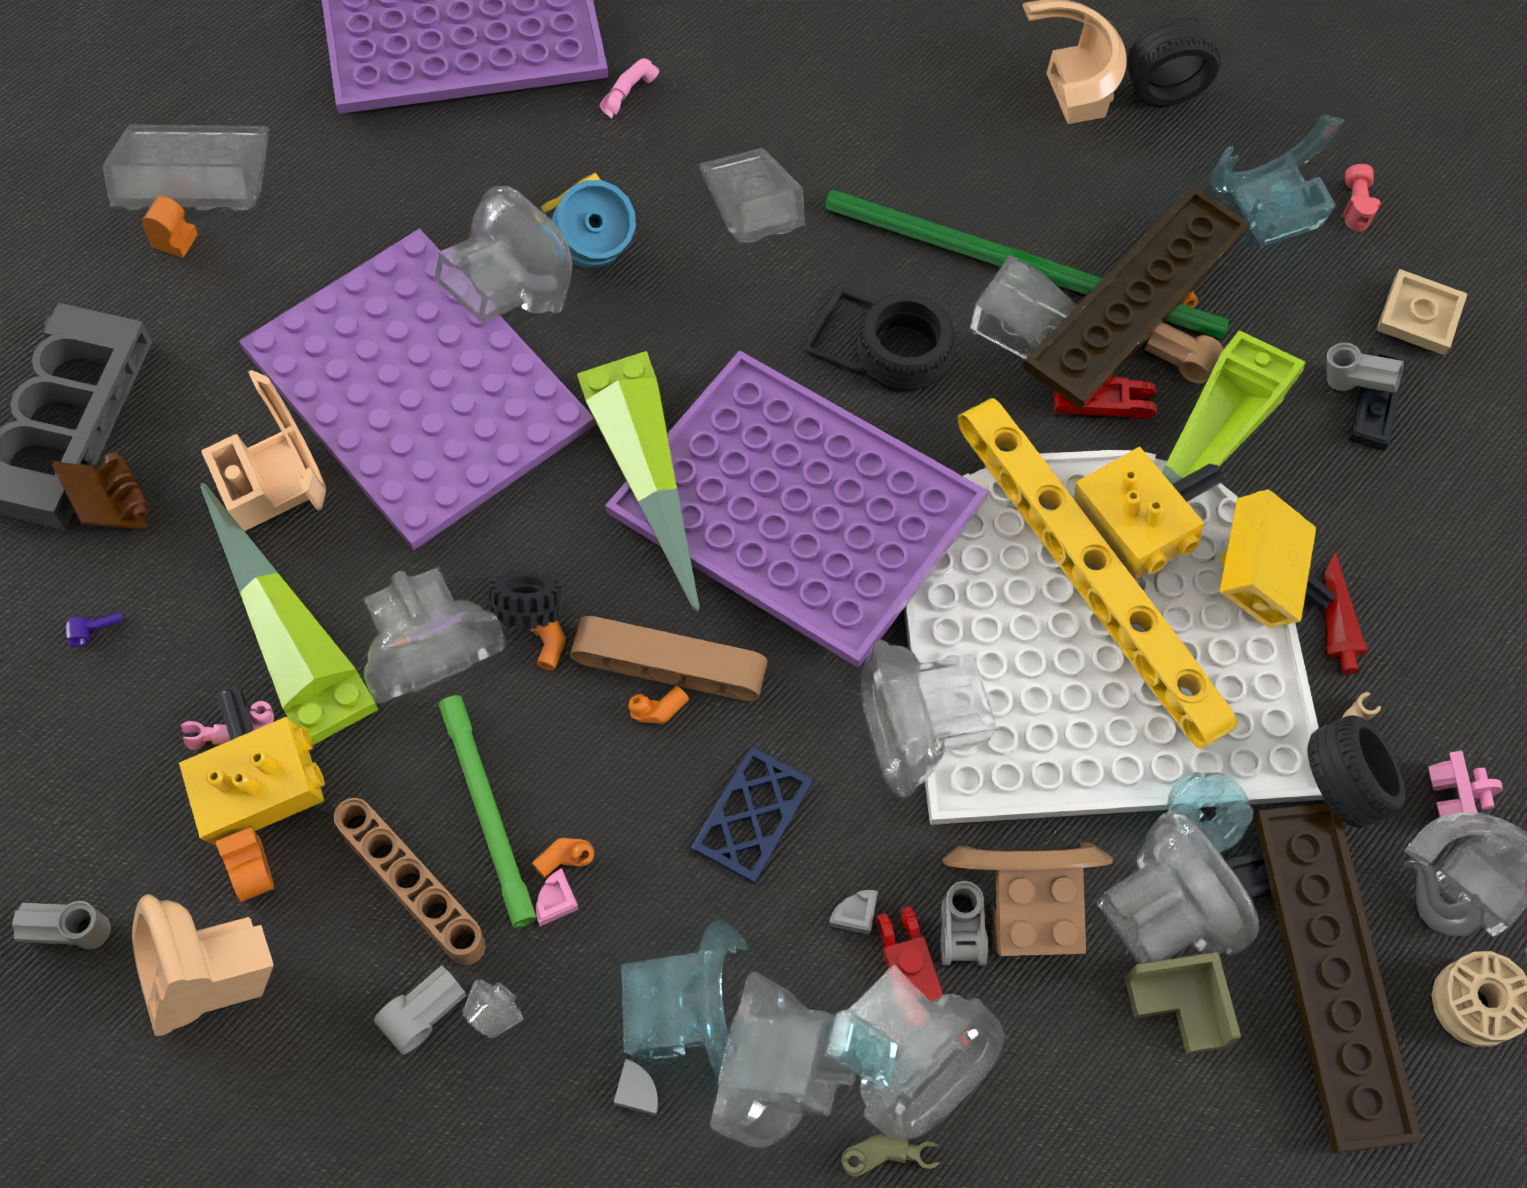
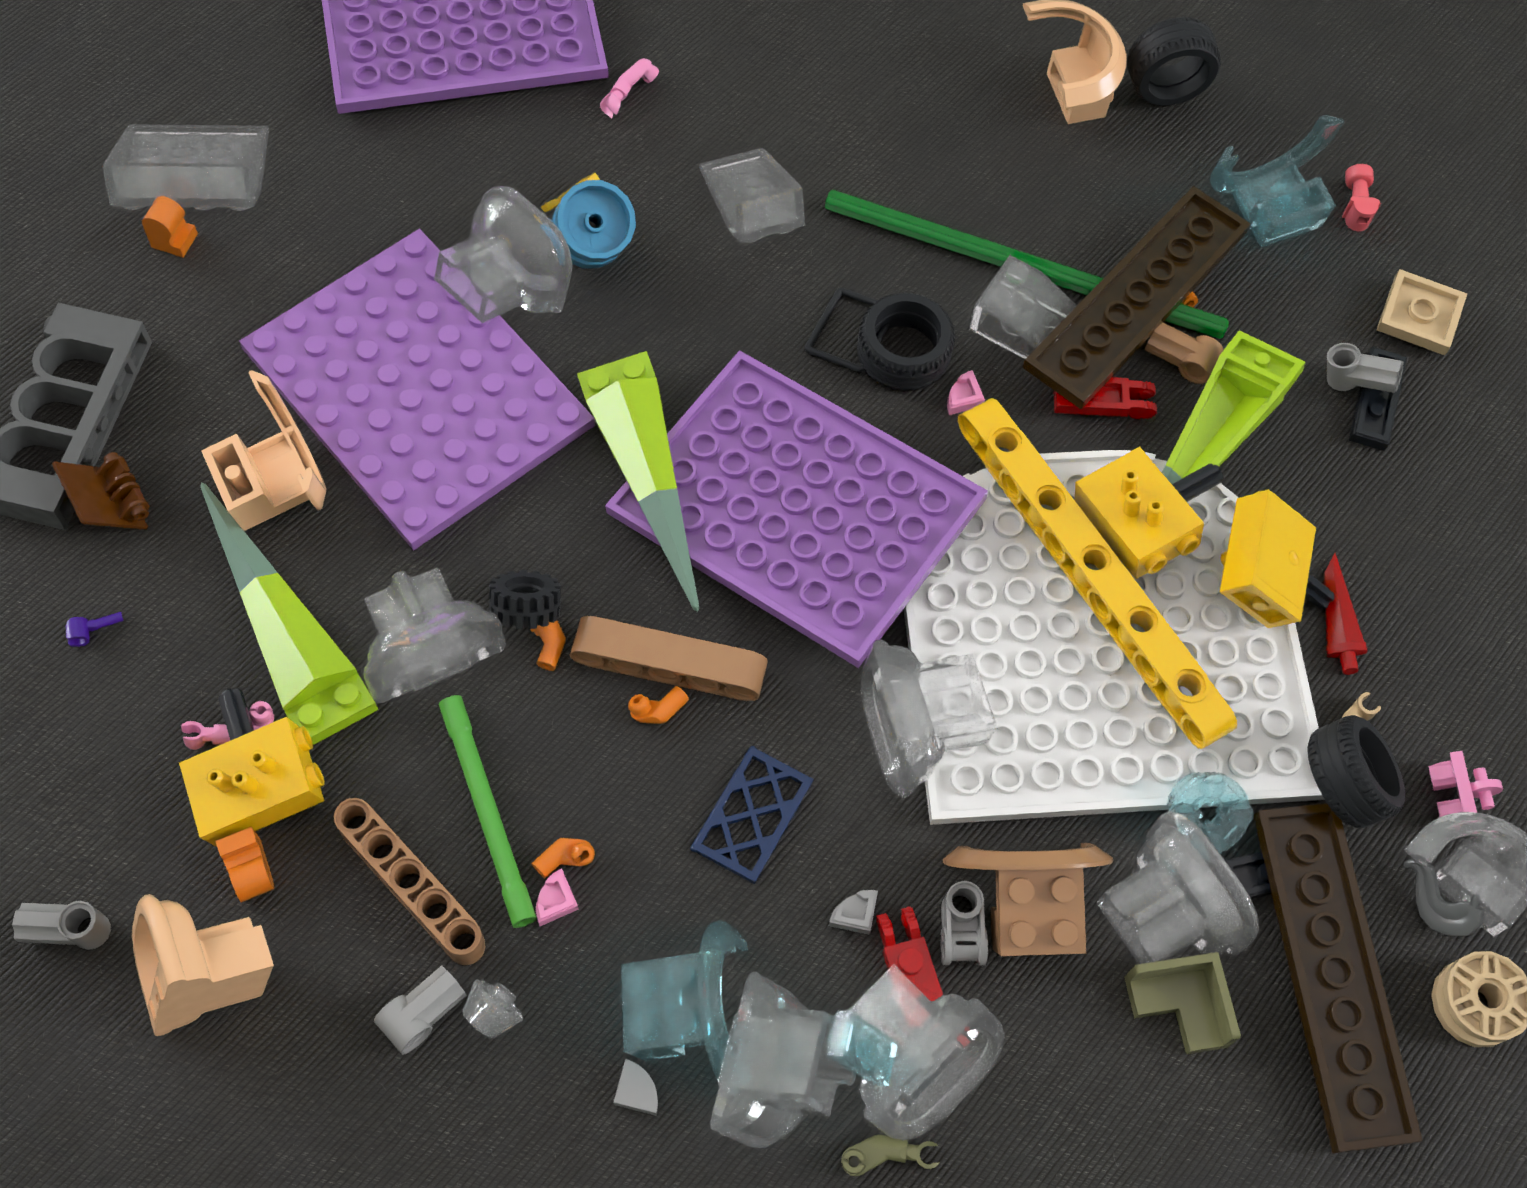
none -> bright pink tile [947,370,985,415]

